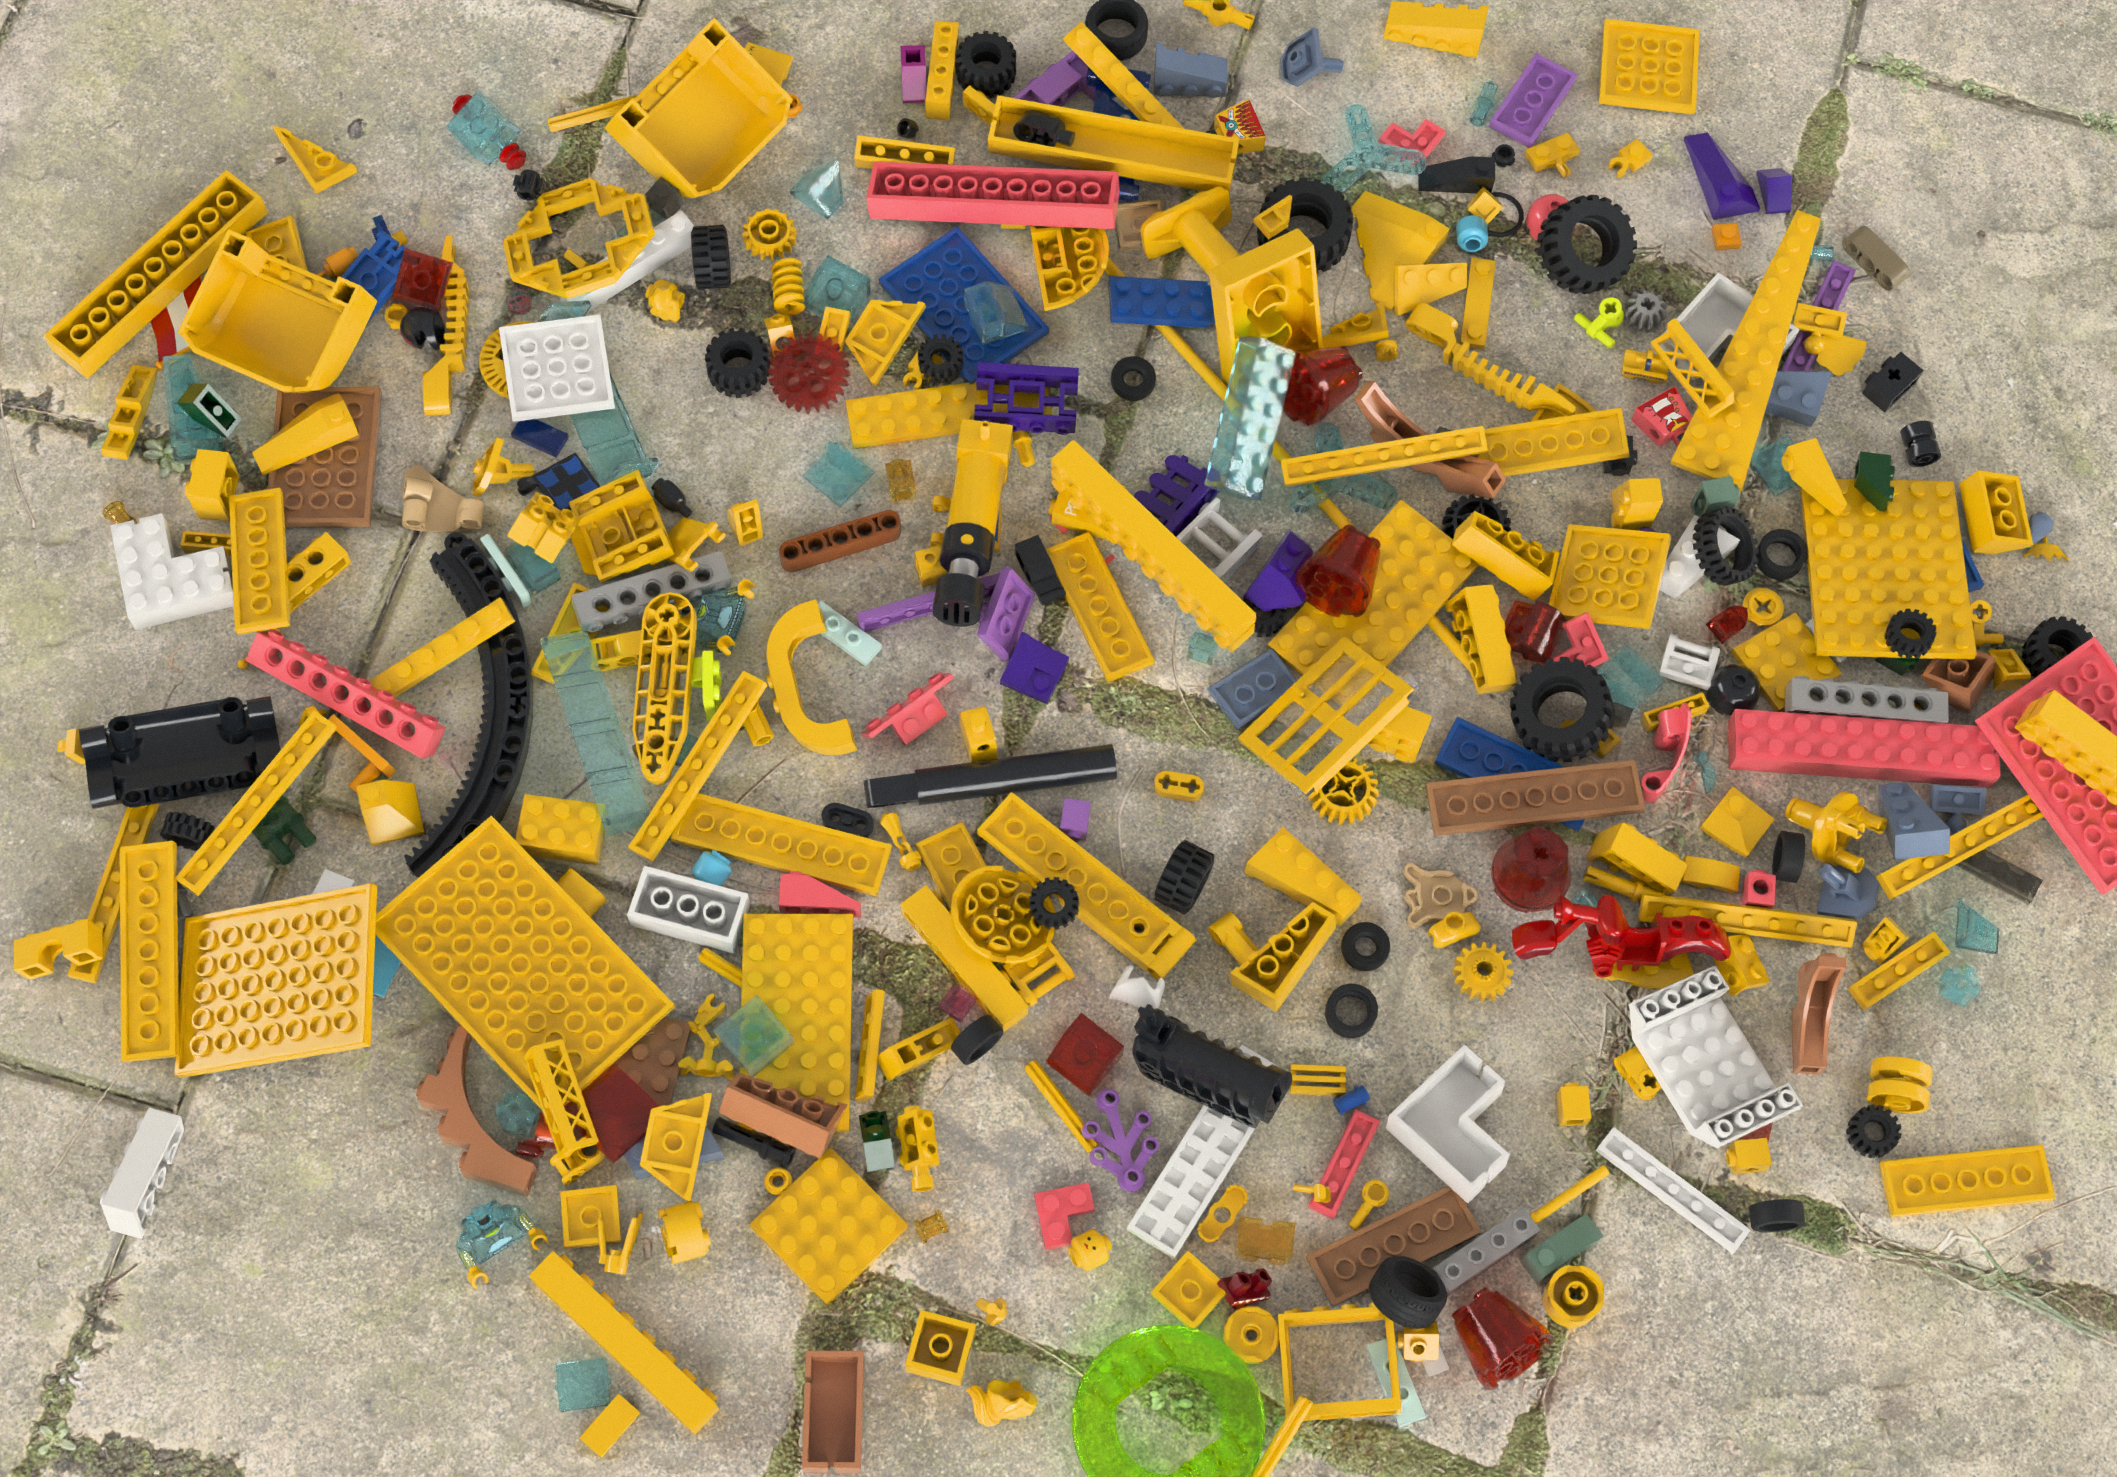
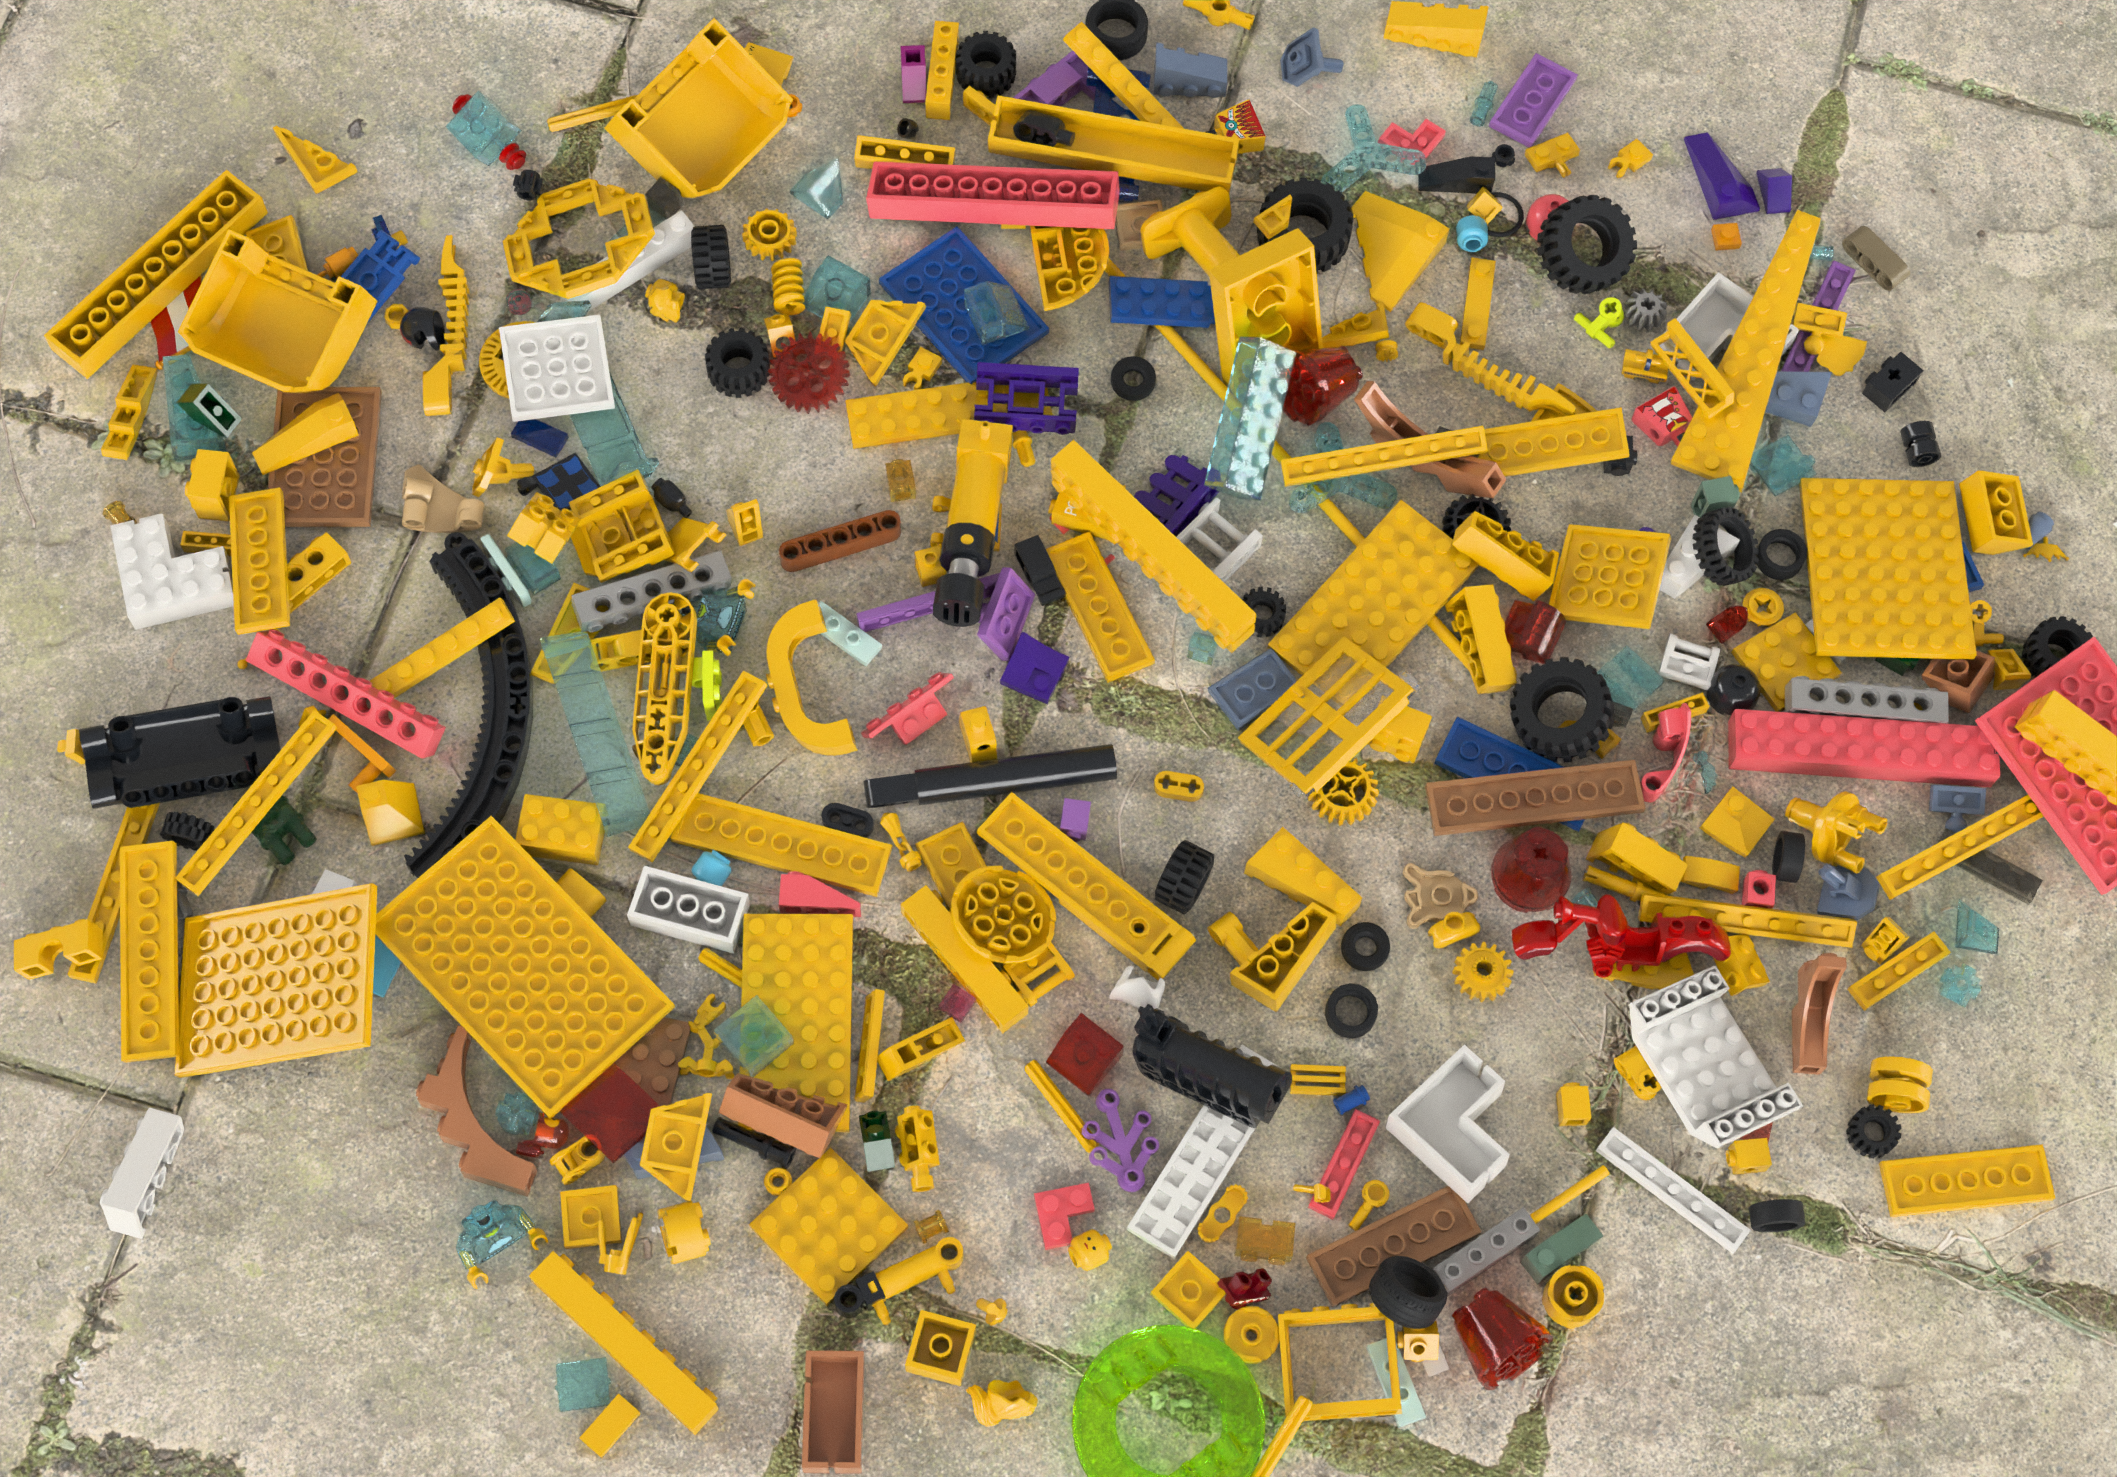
clear red slope [392,248,453,311] -> none
yellow fence [524,1039,599,1159] -> none
yellow tile [564,248,591,269] -> none
clear light blue hinge [803,441,875,507] -> none
black tyre [918,334,964,384] -> none
black tyre [951,1015,1003,1065] -> none
black tyre [1029,877,1079,930] -> none
dark purple wedge [1244,529,1324,611] -> none
clear red cone [1295,525,1381,618] -> none
yellow wing [1394,262,1467,316] -> none
coral plate [1552,612,1609,667] -> none
yellow plate [1598,19,1700,115] -> none
yellow wedge [1611,478,1663,531] -> none
yellow slope [1782,438,1847,516] -> none
dark green slope [1854,451,1895,511] -> none
sand blue wedge [1878,782,1950,860] -> none
black tyre [1885,609,1937,659] -> none
none -> yellow piece [834,1237,963,1325]

